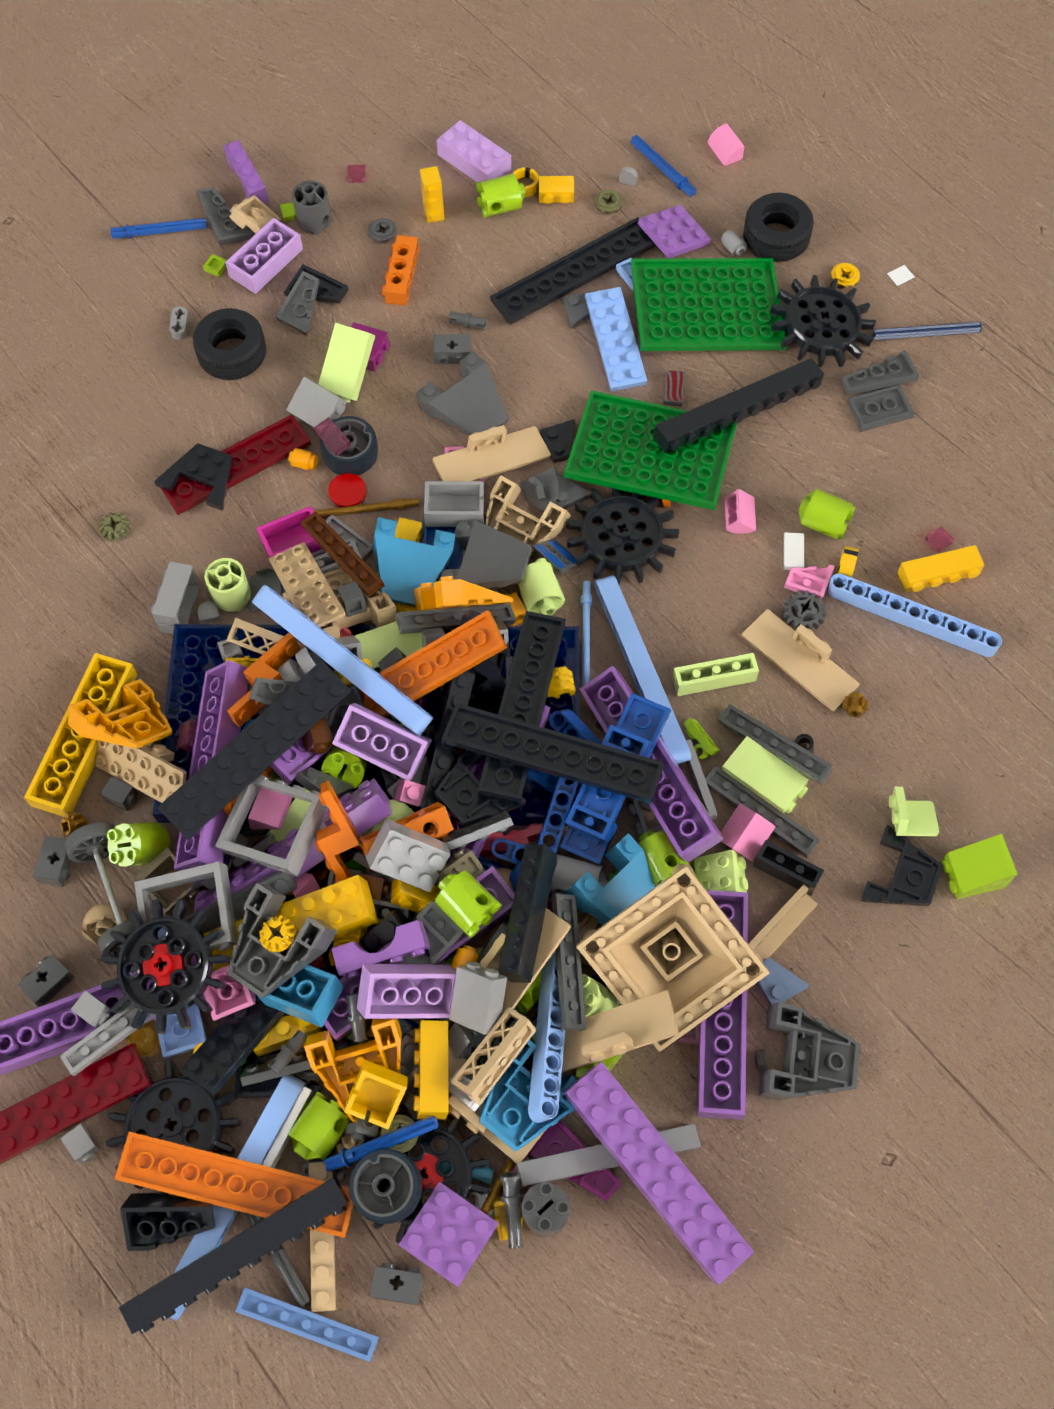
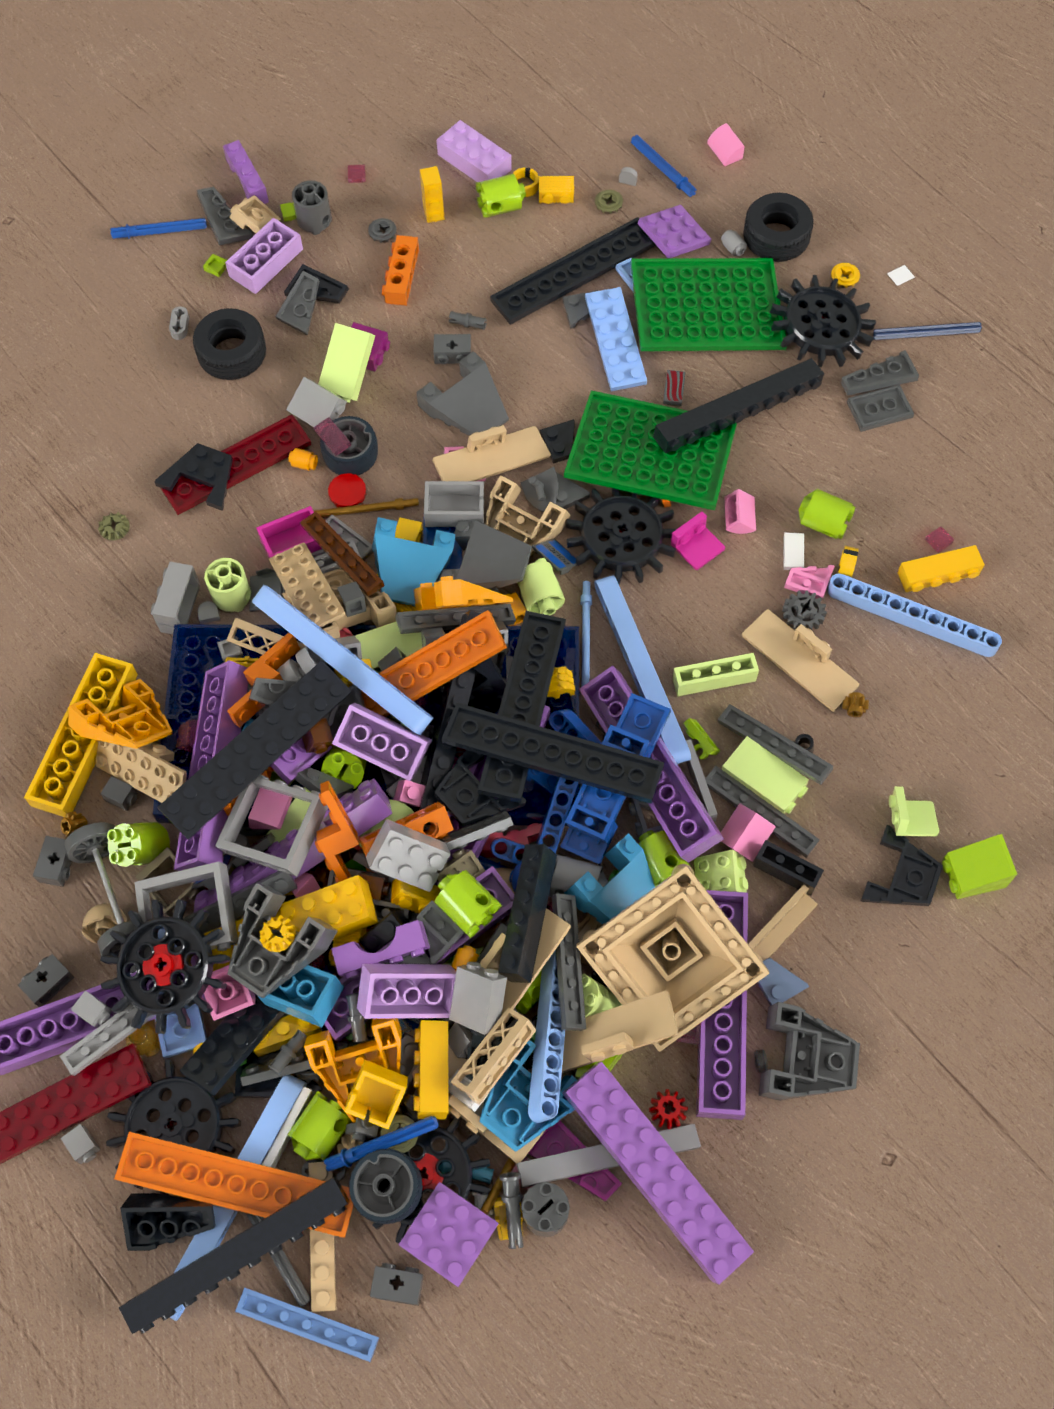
none -> red gear [649,1089,688,1129]
none -> dark pink bracket [671,512,725,570]

